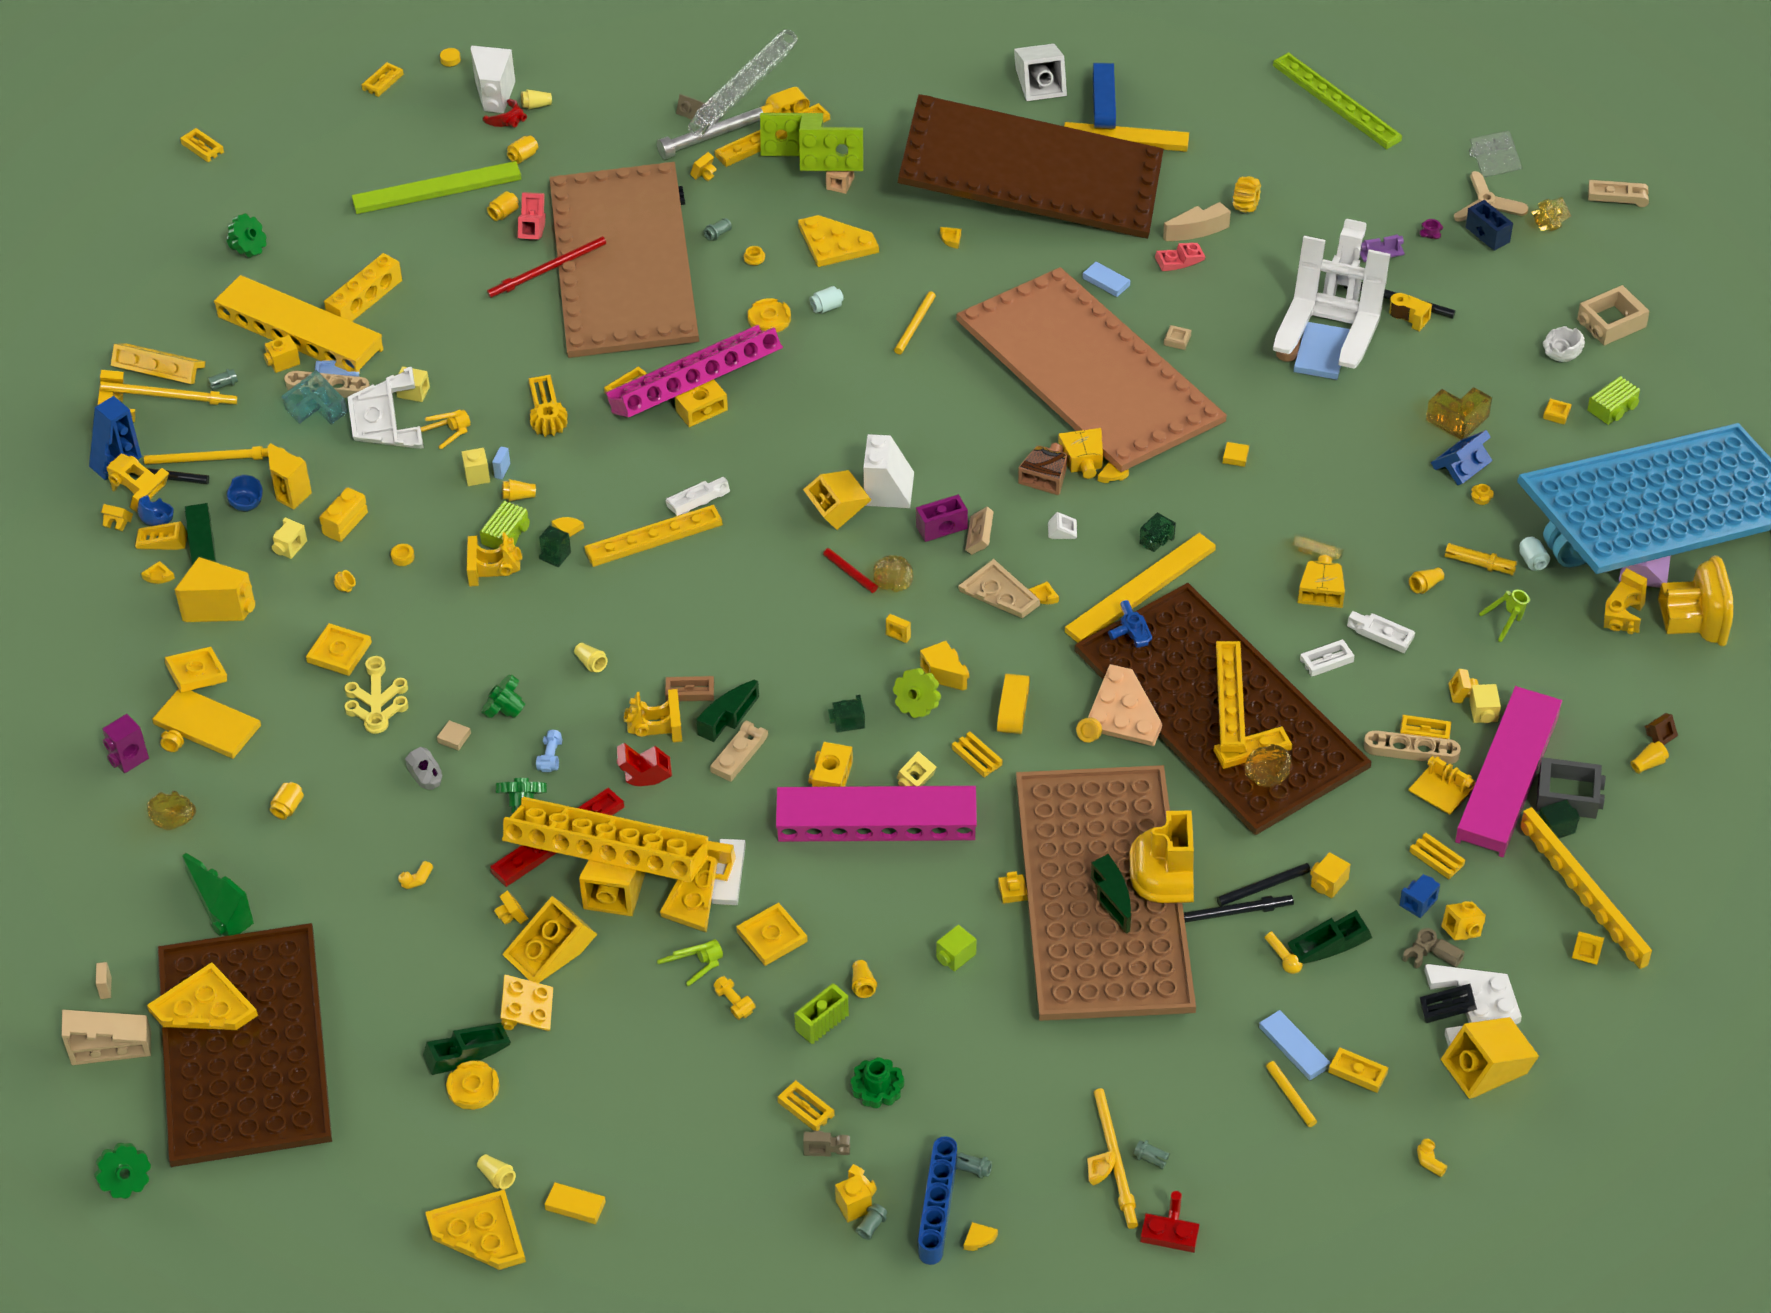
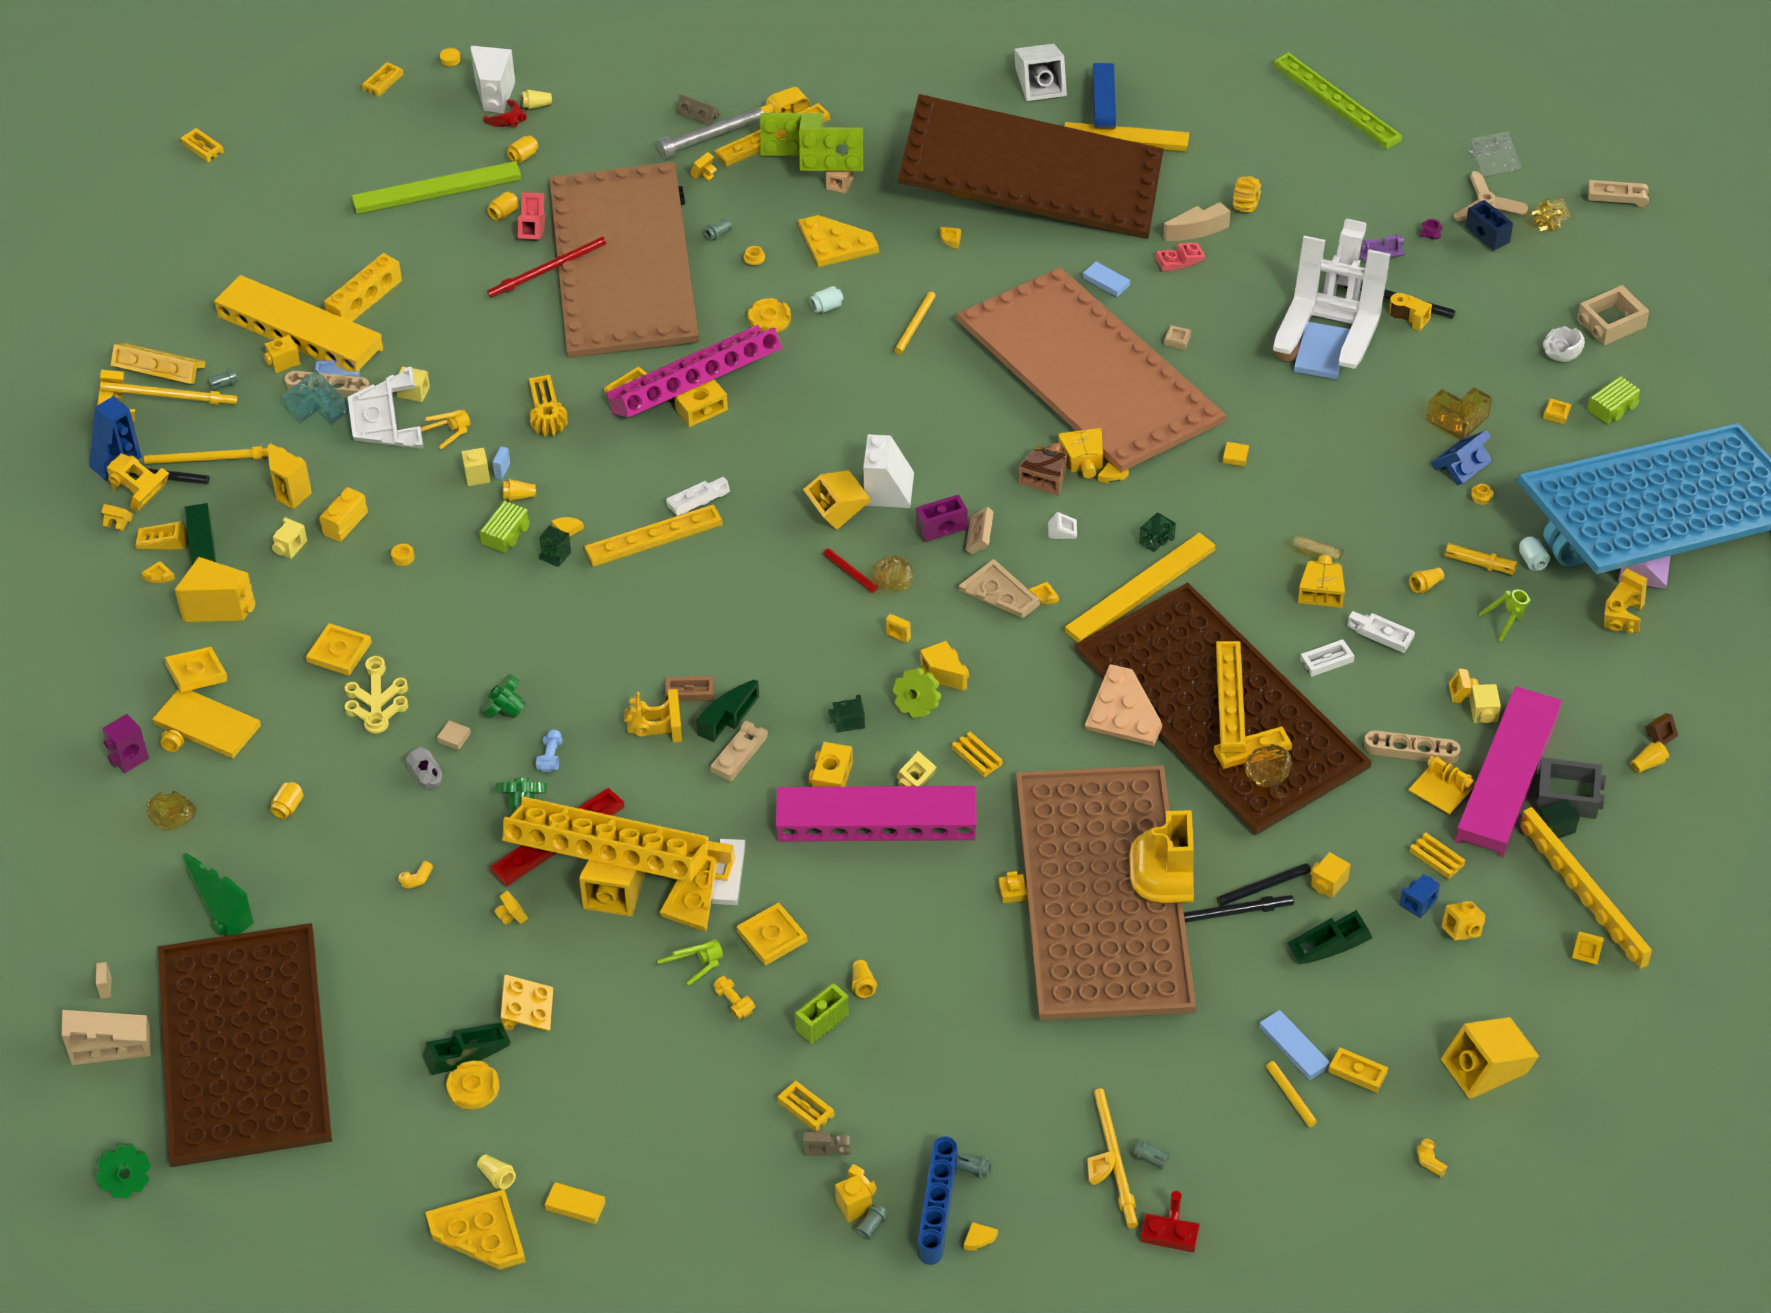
blue hair [138,495,174,526] -> none
yellow plate [147,962,258,1030] -> none
green plant [226,213,267,258] -> none
blue hair [227,475,263,512] -> none
yellow plate [334,570,356,593] -> none
yellow tile [467,532,522,586] -> none
yellow slope [502,896,597,983] -> none
light yellow cone [574,643,608,673] -> none
red brick [617,743,672,786] -> none
clear beam [688,30,797,137] -> none
green plant [850,1057,904,1108] -> none
lime brick [936,924,977,972] -> none
yellow beam [997,673,1030,734] -> none
yellow tile [1076,717,1102,743] -> none
dark green slope [1091,854,1131,933] -> none
blue piece [1108,600,1152,648] -> none
yellow bar [1264,931,1303,974] -> none
yellow tile [1400,715,1451,739] -> none
dark tan bar [1403,928,1465,969] -> none
black tile [1420,984,1477,1023] -> none
white wing [1424,964,1522,1047] -> none
yellow piece [1658,555,1733,646] -> none

